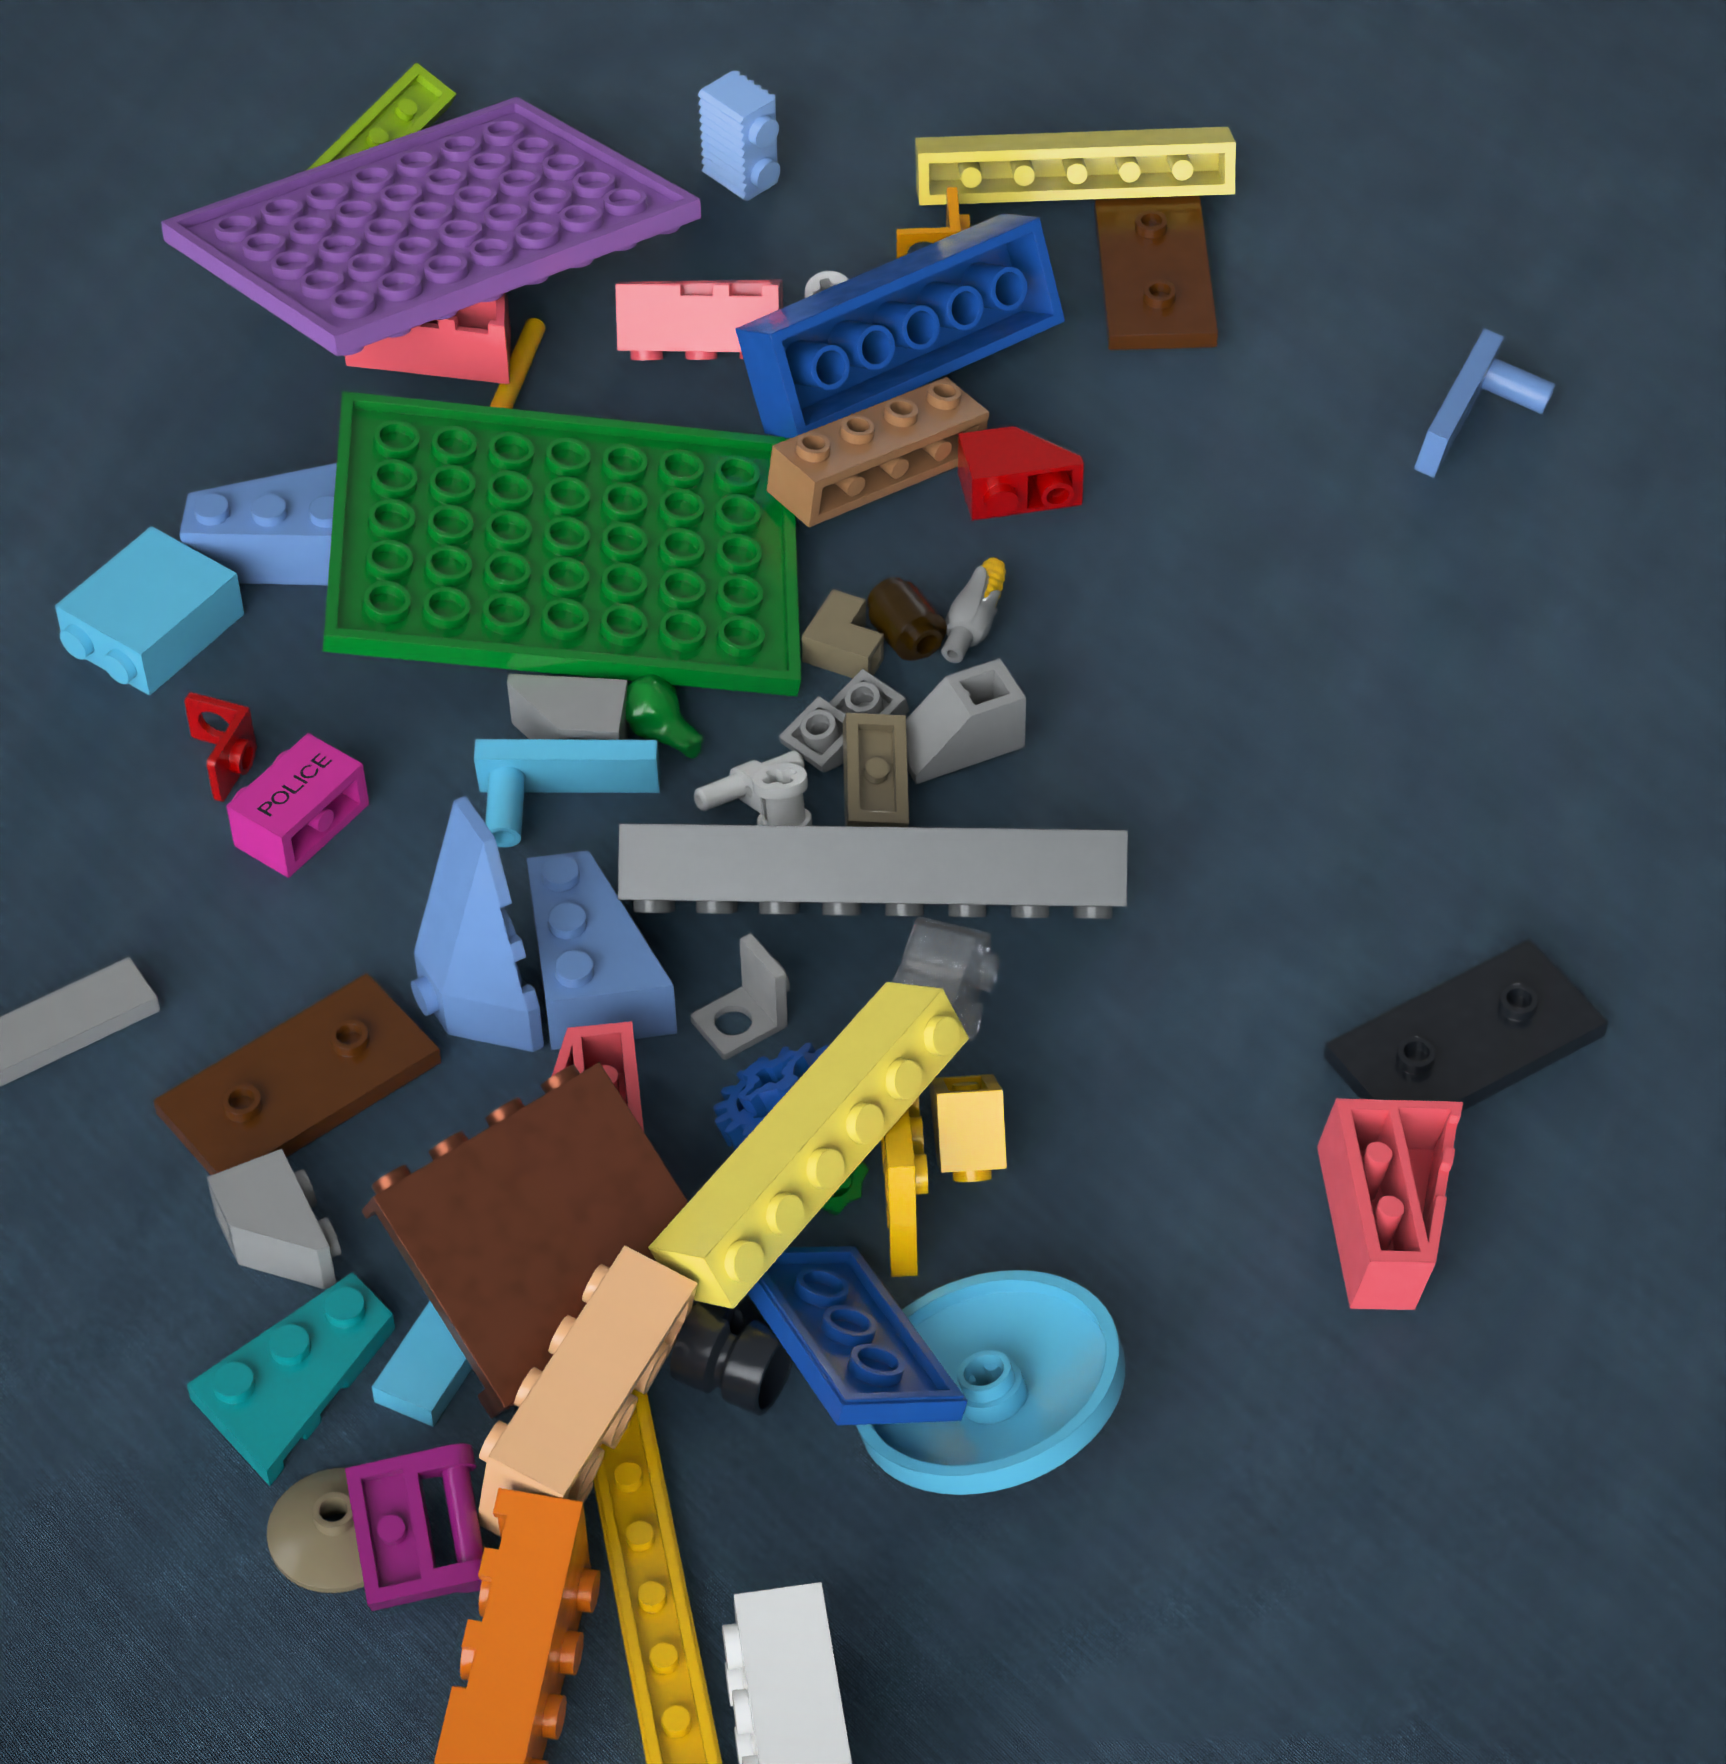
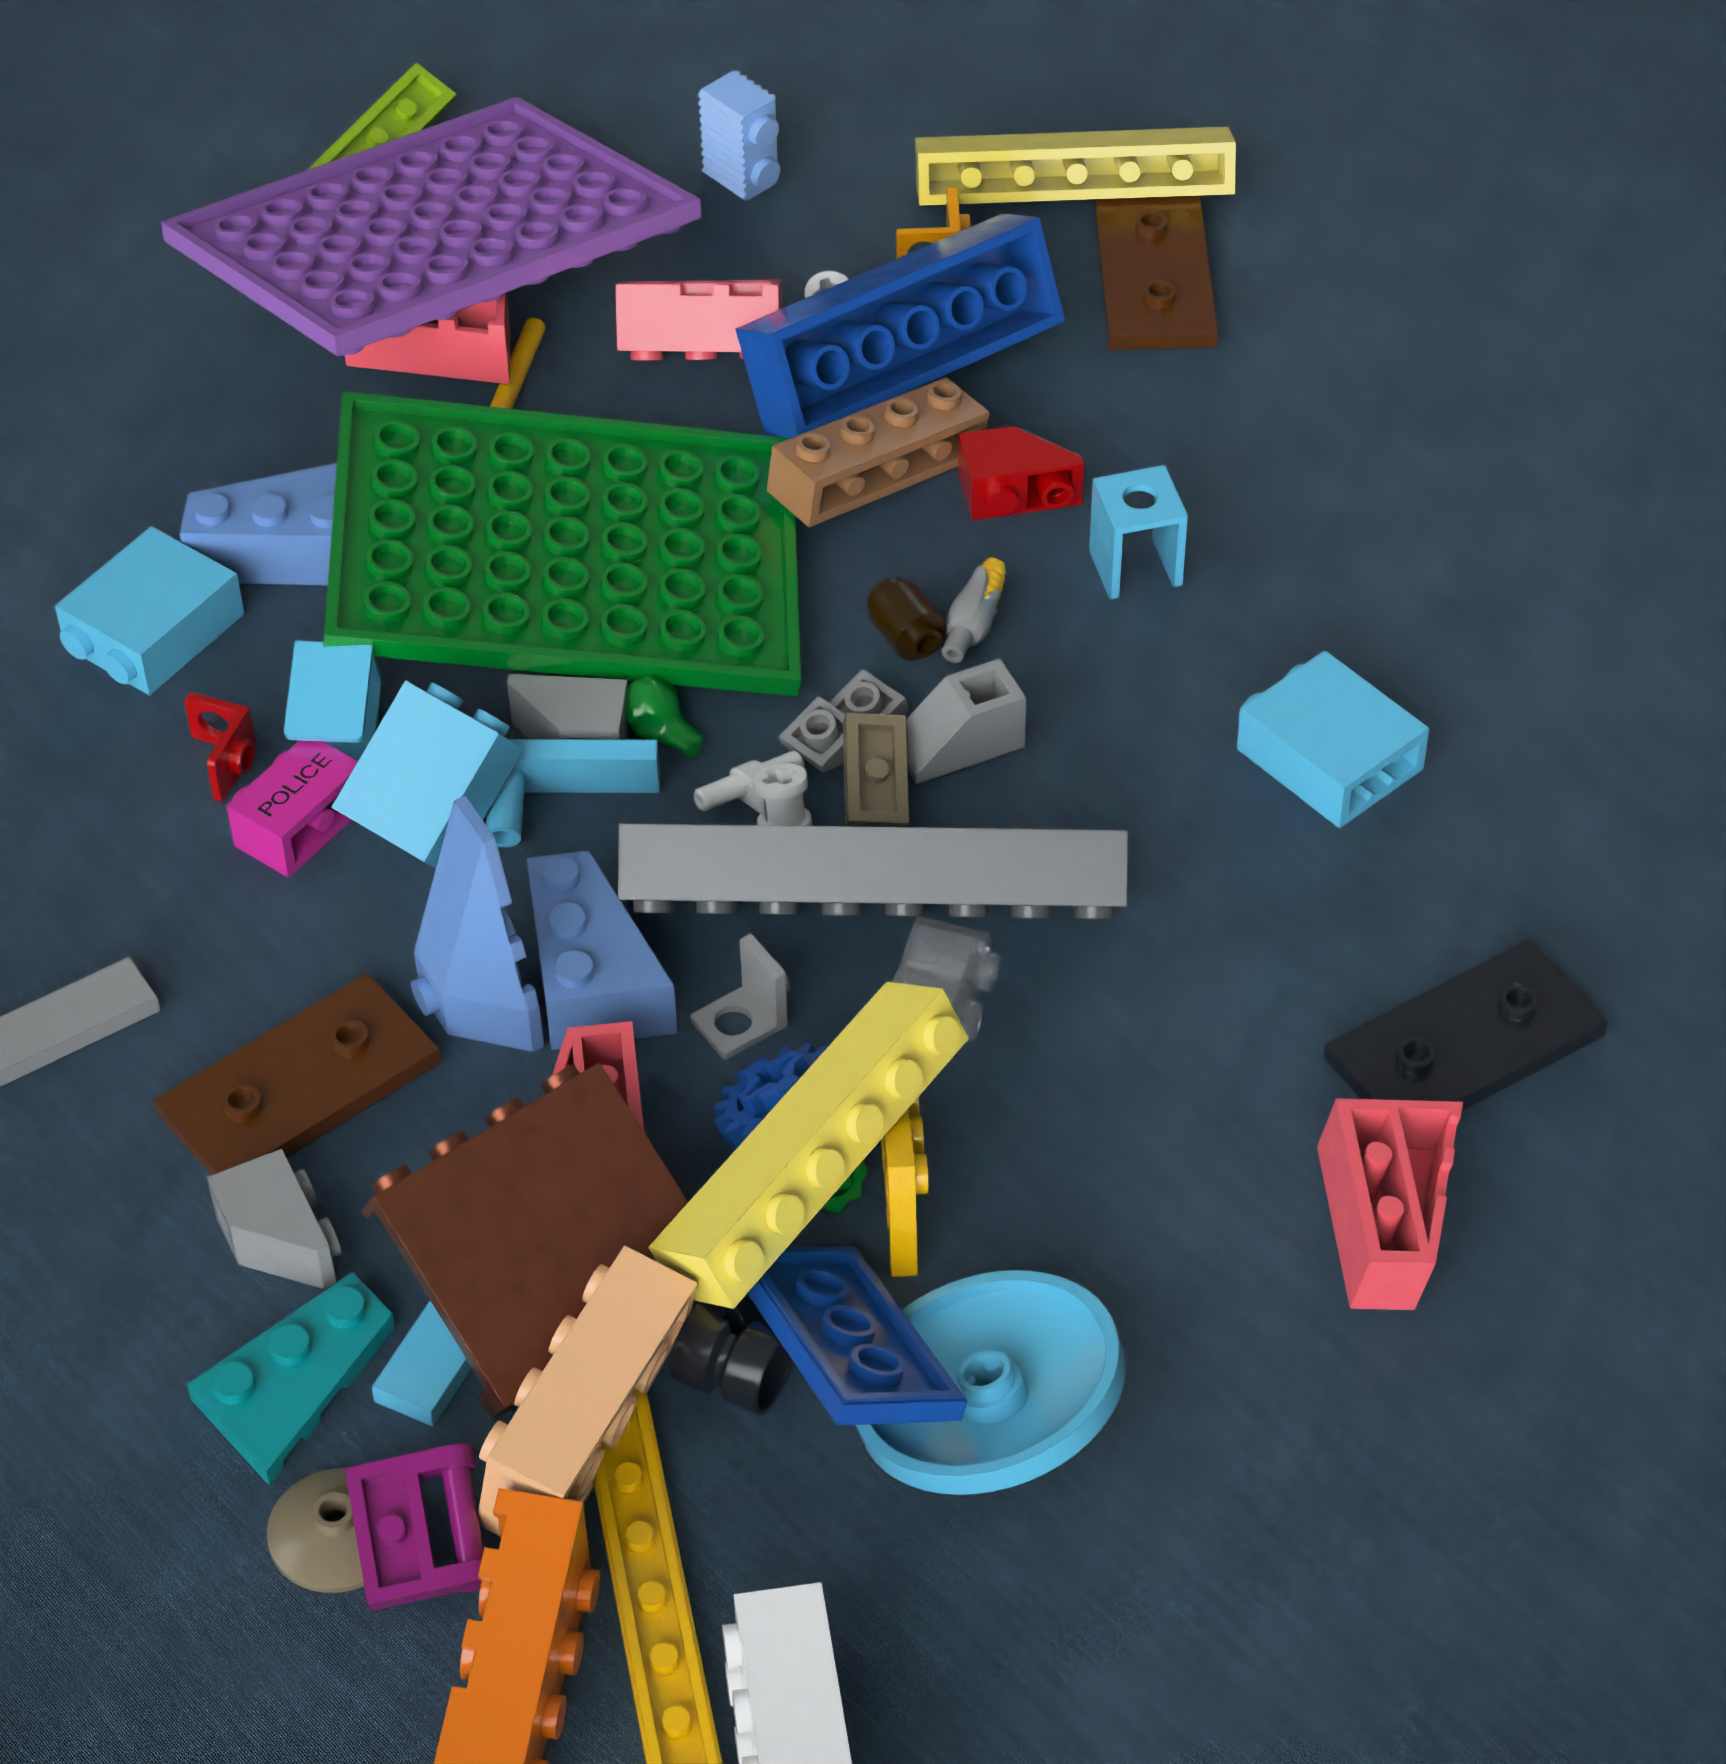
dark tan piece [802,589,884,678] -> none
yellow slope [929,1074,1007,1182] -> none
medium blue piece [1414,328,1556,478] -> none
none -> medium azure piece [284,641,383,761]
none -> medium azure brick [331,680,524,868]
none -> medium azure piece [1089,465,1188,600]
none -> medium azure brick [1237,650,1429,829]

